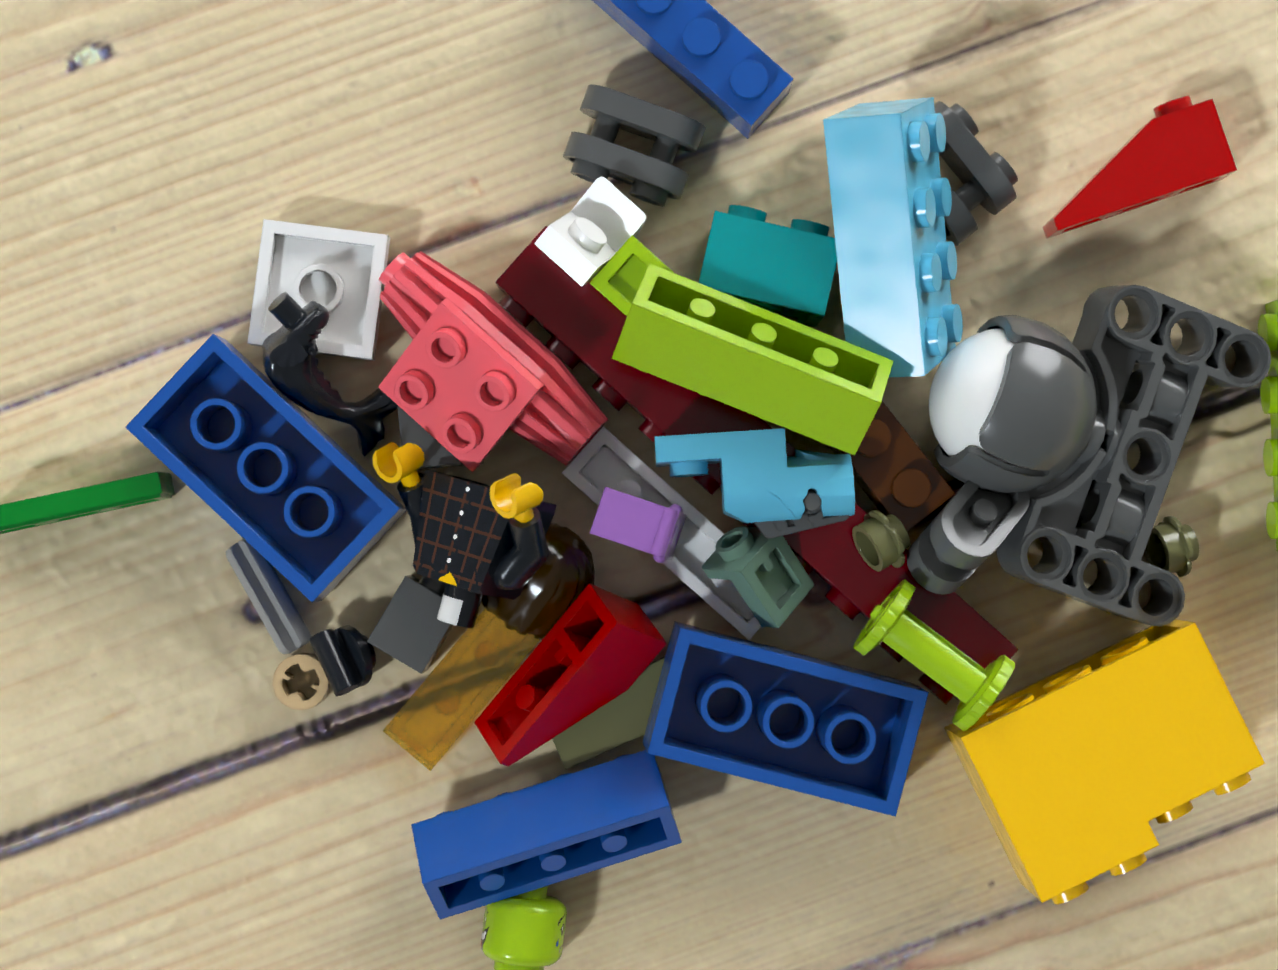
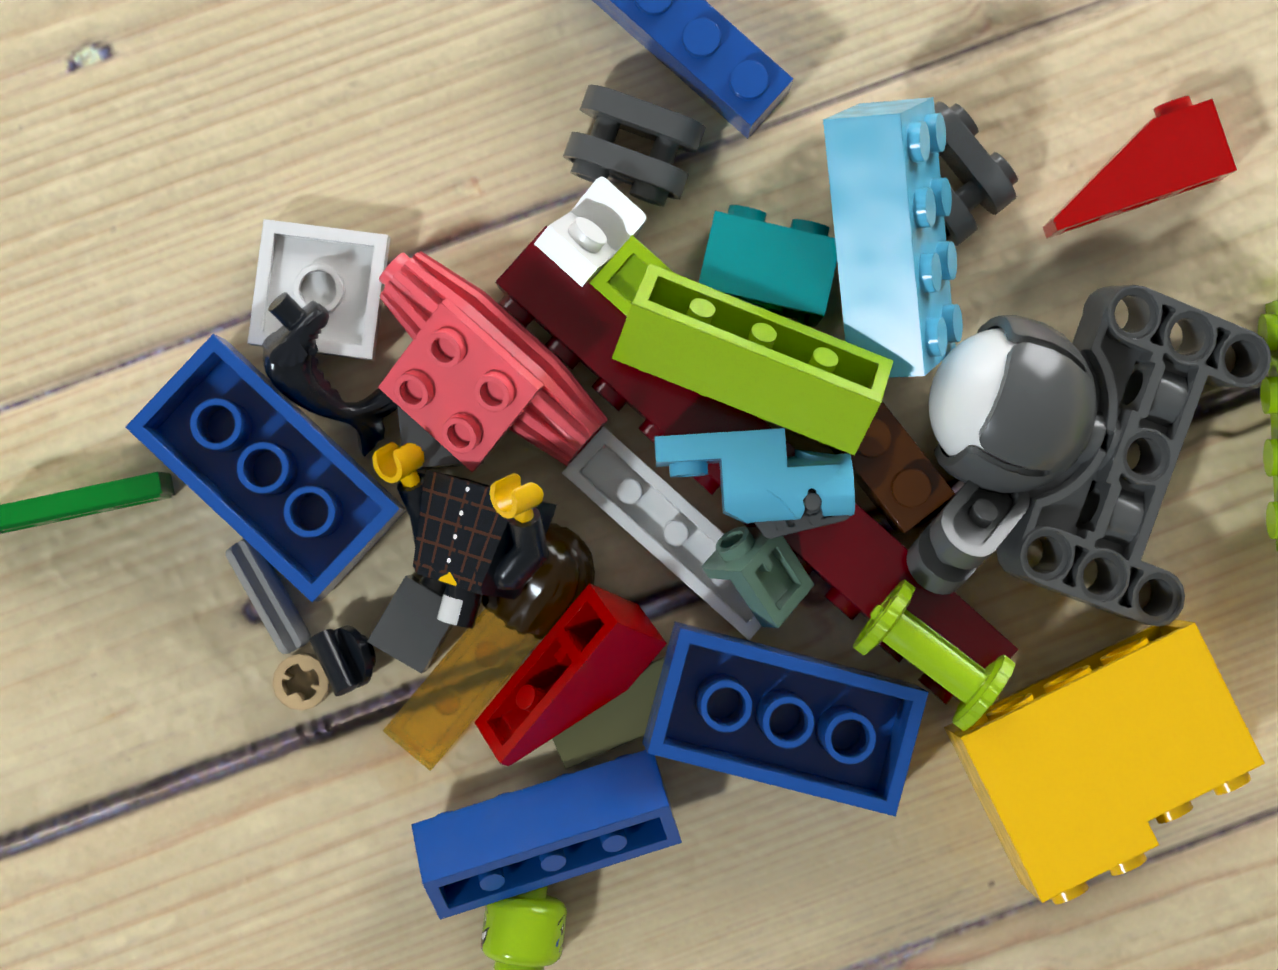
medium lavender piece [590,487,687,563] -> none
olive plate [852,510,910,572] -> none
olive plate [1145,516,1199,577] -> none

